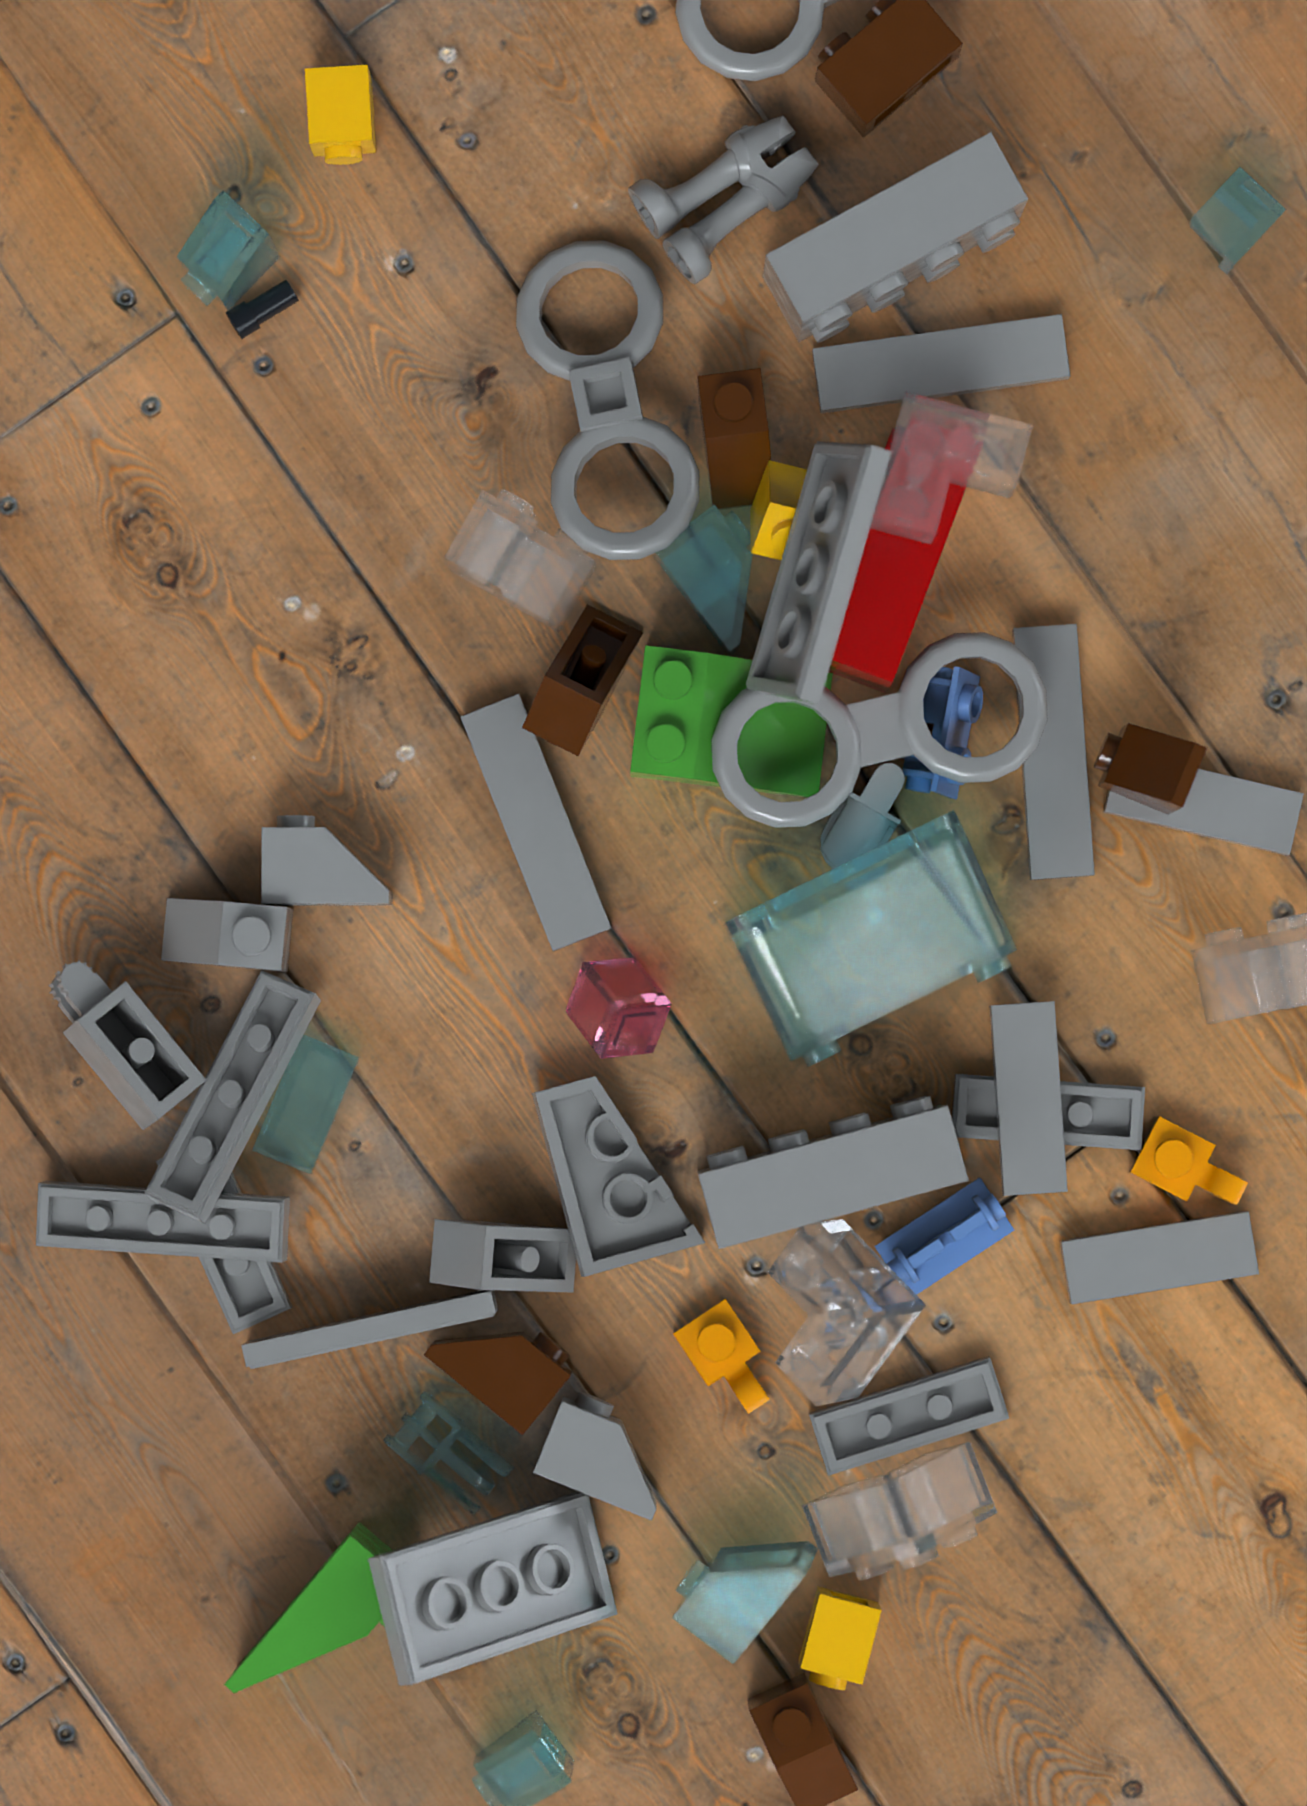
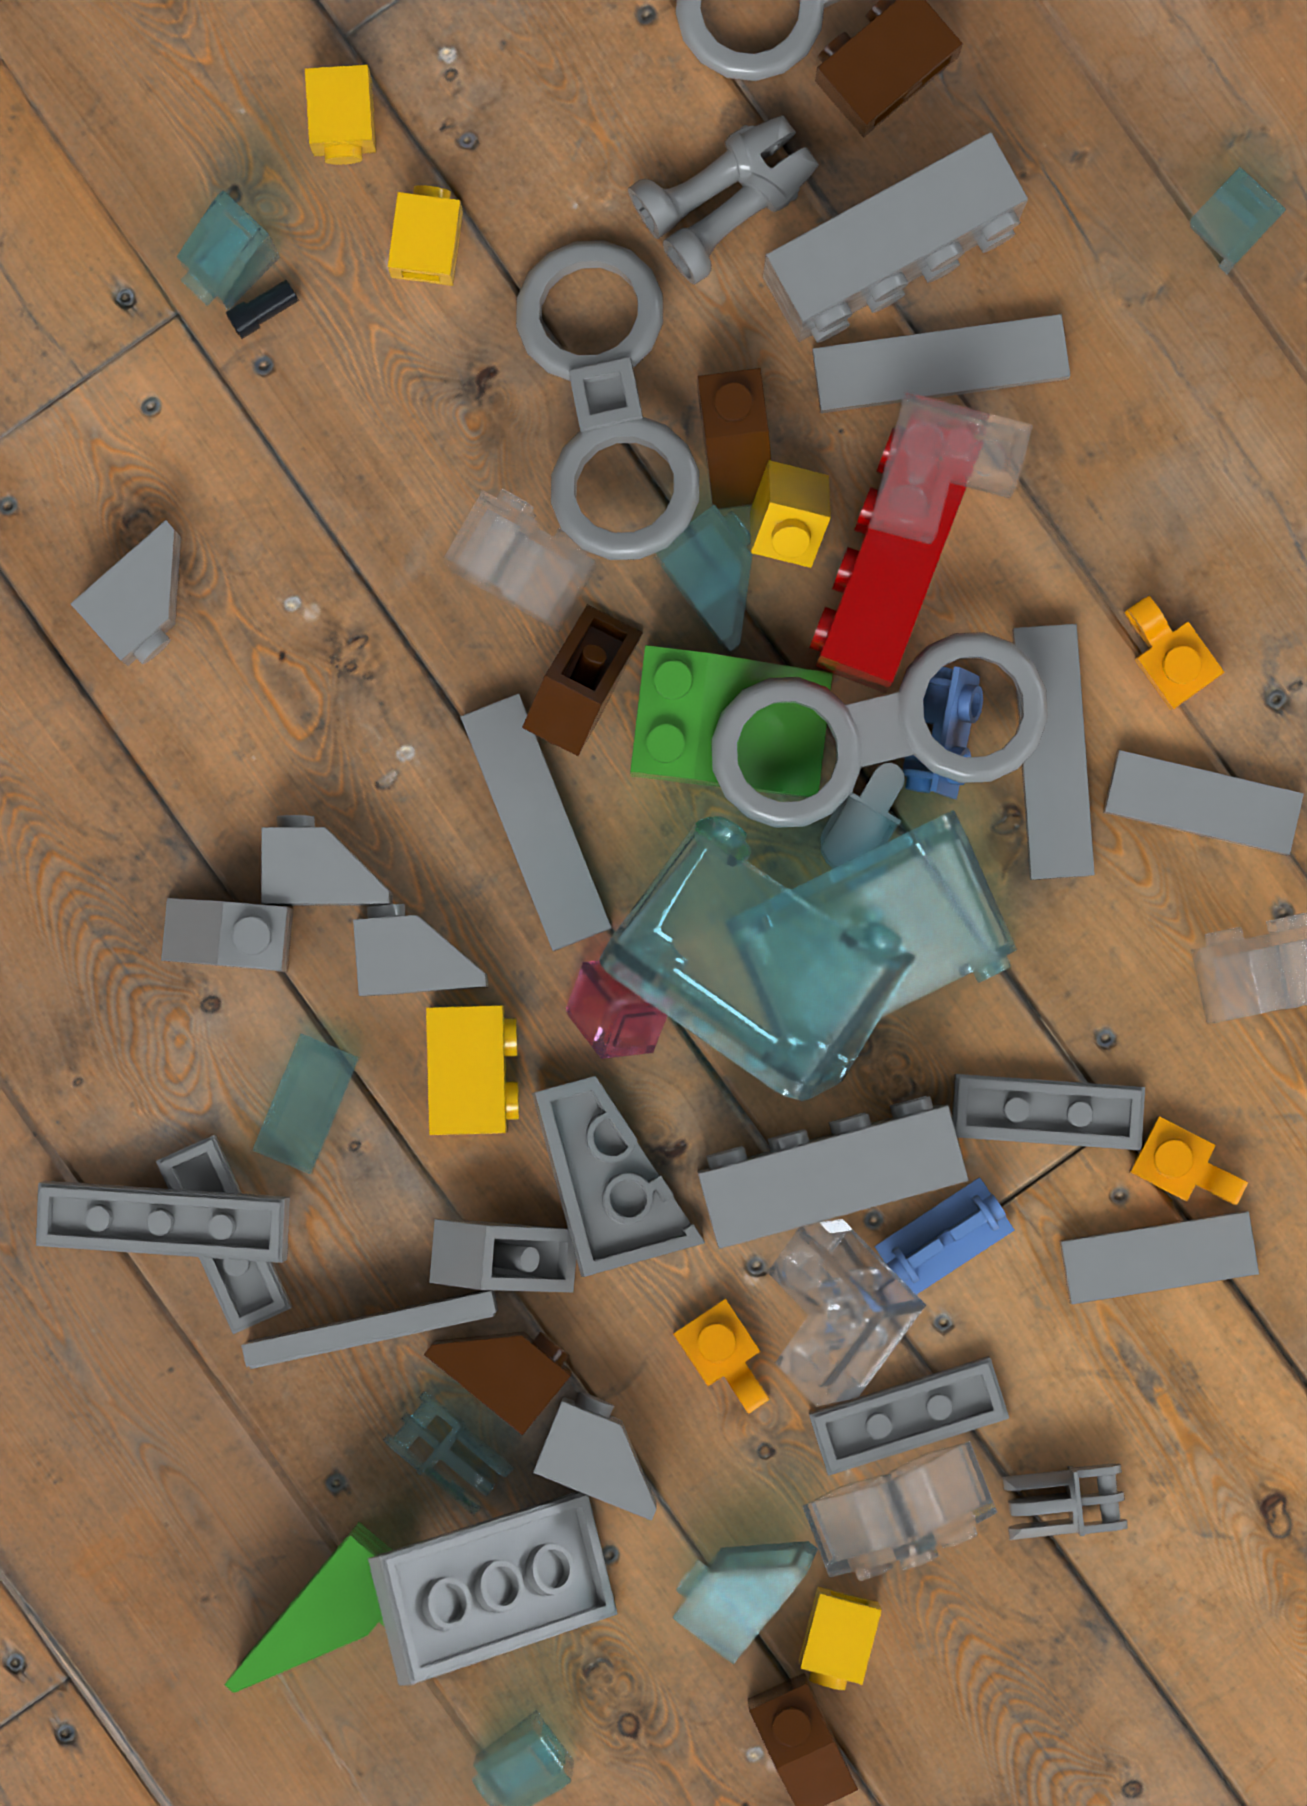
light grey hinge [49,960,206,1130] -> none
light grey tile [144,970,321,1224] -> none
light grey tile [746,441,892,705] -> none
light grey tile [989,1001,1068,1196] -> none
reddish brown slope [1094,723,1207,815] -> none
none -> light grey slope [71,520,181,666]
none -> light grey slope [353,904,488,997]
none -> yellow brick [387,185,463,286]
none -> yellow brick [426,1006,519,1135]
none -> clear light blue windscreen [599,816,916,1100]
none -> light grey arm [1003,1464,1128,1540]
none -> light orange plate [1123,596,1225,710]

